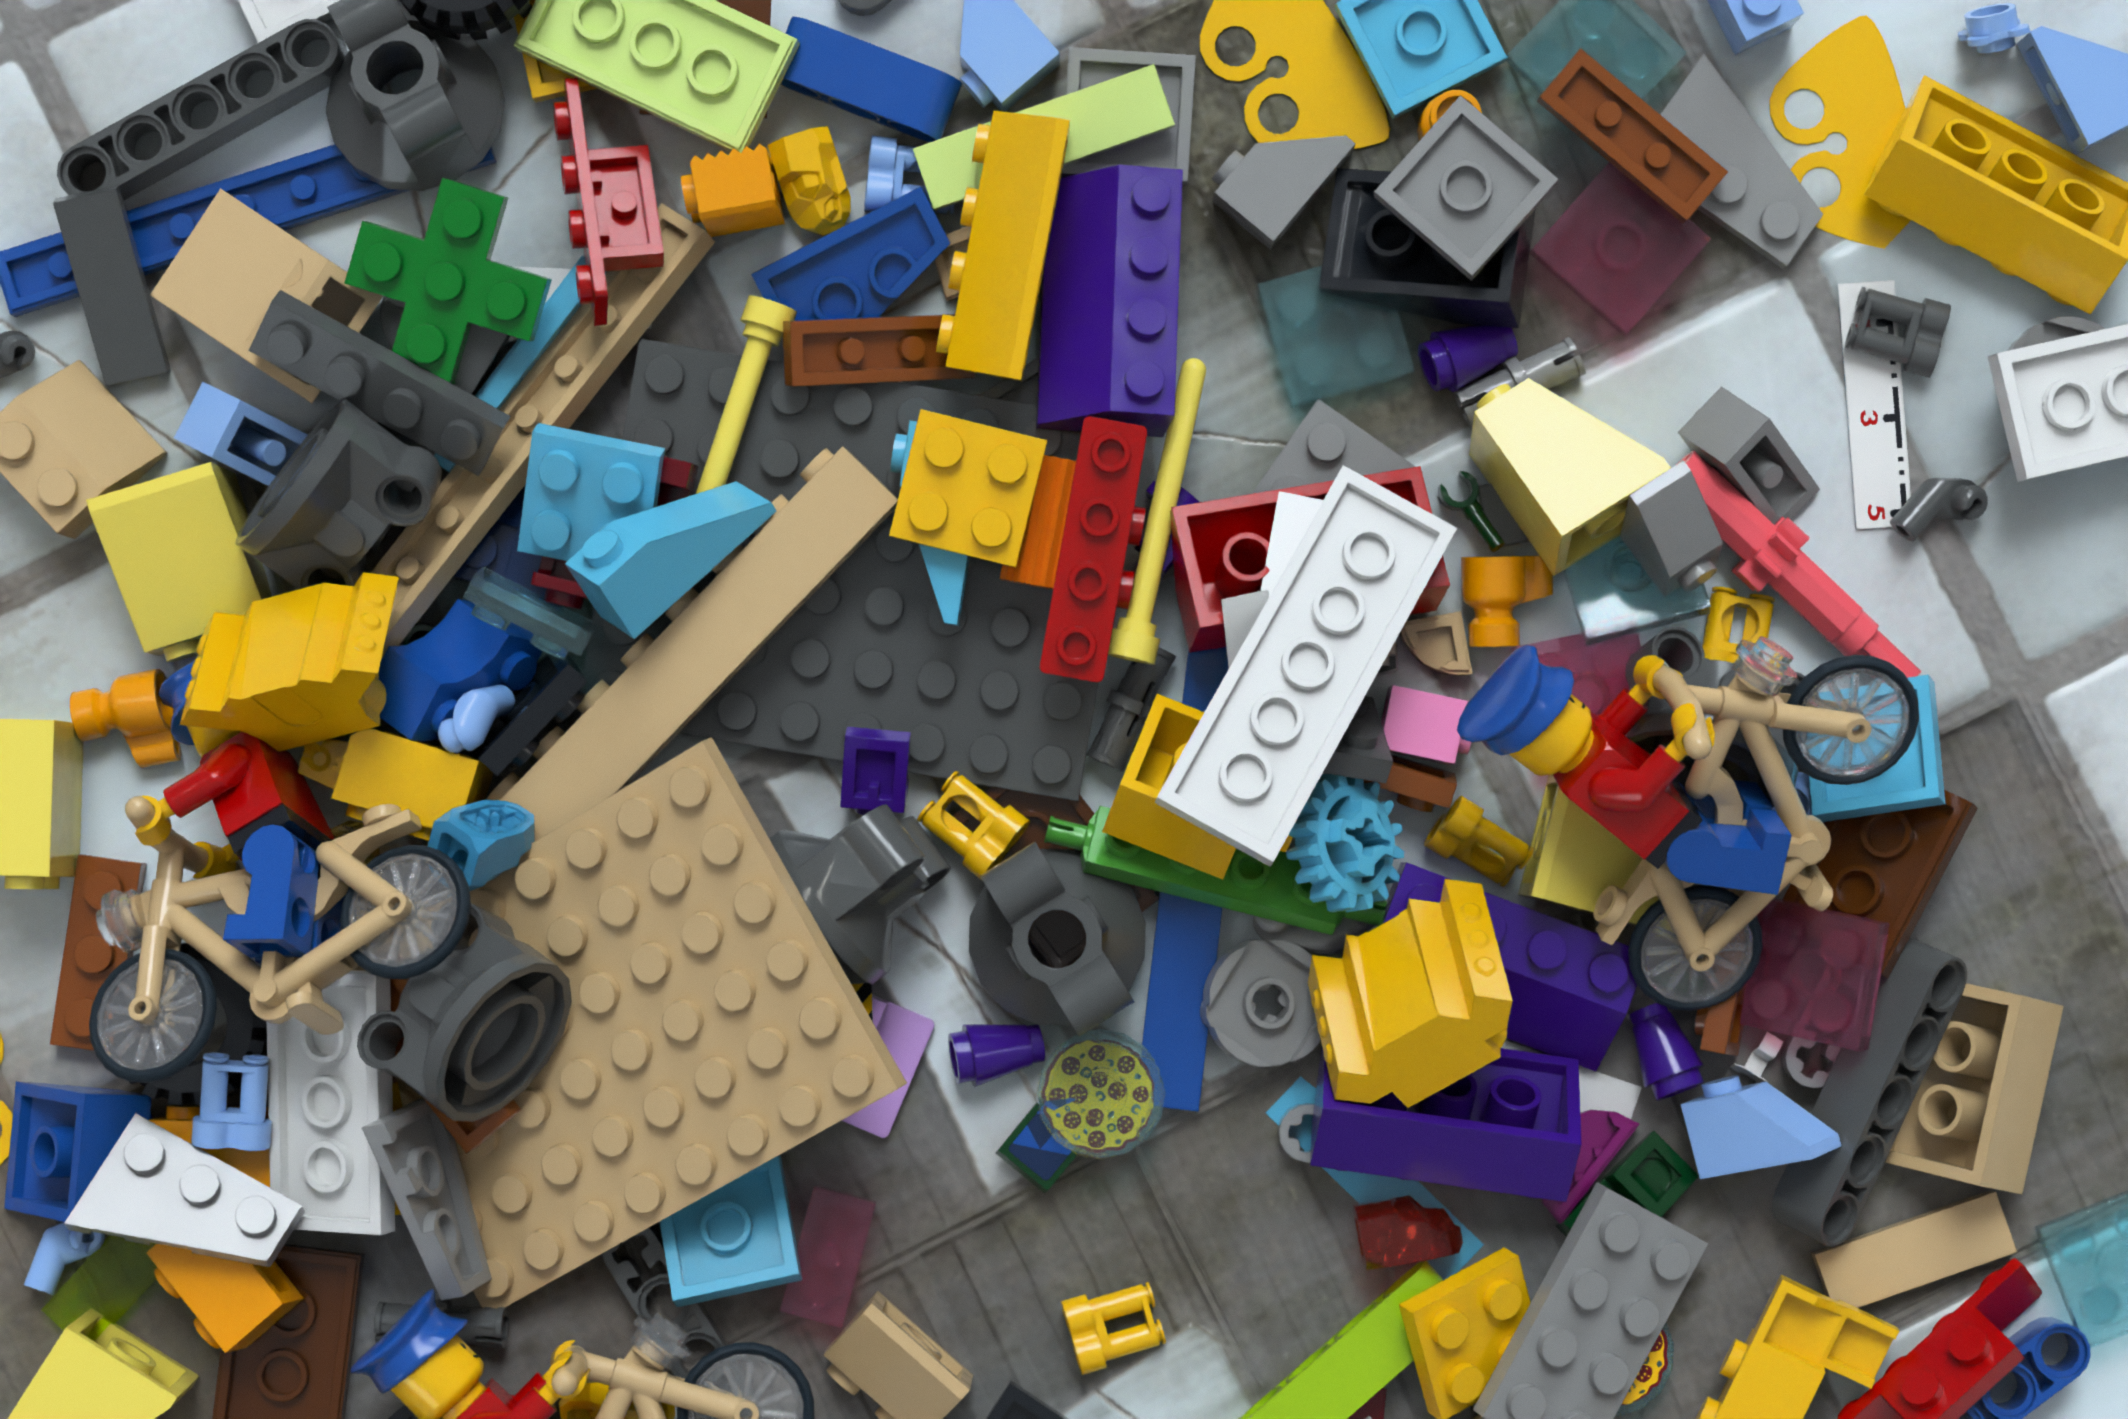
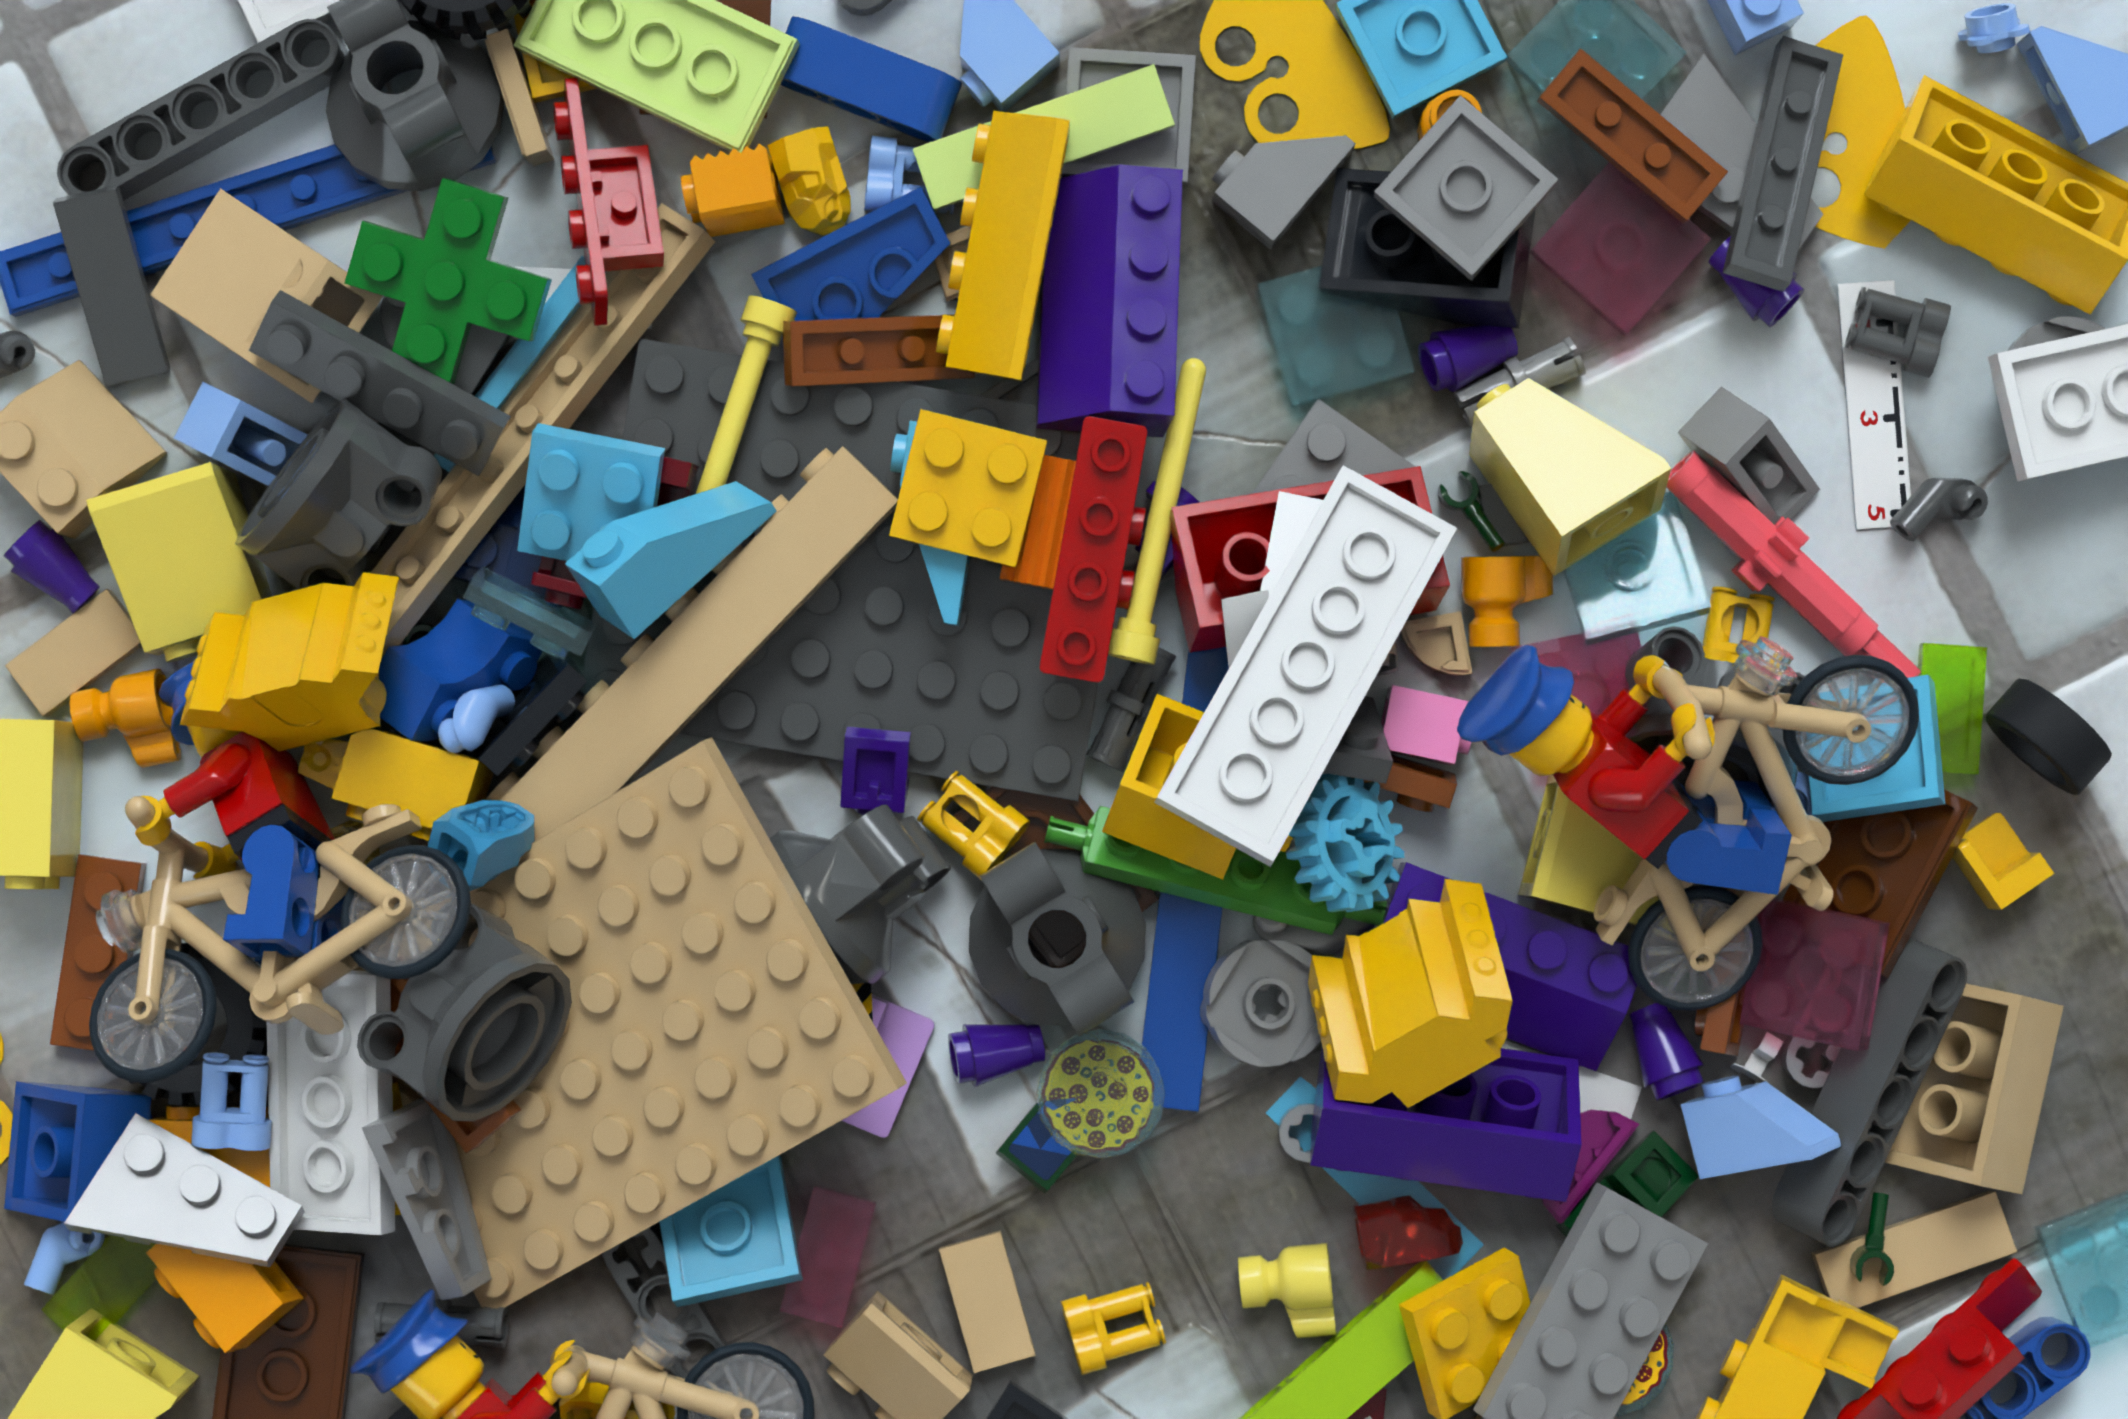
yellow piece [1424,795,1534,887] -> none
light grey slope [1620,460,1723,597] -> none
none -> dark purple cone [3,520,100,614]
none -> tan tile [5,589,142,717]
none -> tan tile [485,29,555,166]
none -> tan tile [939,1230,1036,1373]
none -> light yellow piece [1238,1243,1336,1338]
none -> dark purple cone [1708,236,1804,327]
none -> dark grey plate [1722,36,1843,292]
none -> dark green hand [1850,1192,1894,1286]
none -> clear neon green tile [1918,643,1987,775]
none -> yellow panel [1952,813,2055,910]
none -> black tyre [1985,678,2112,795]

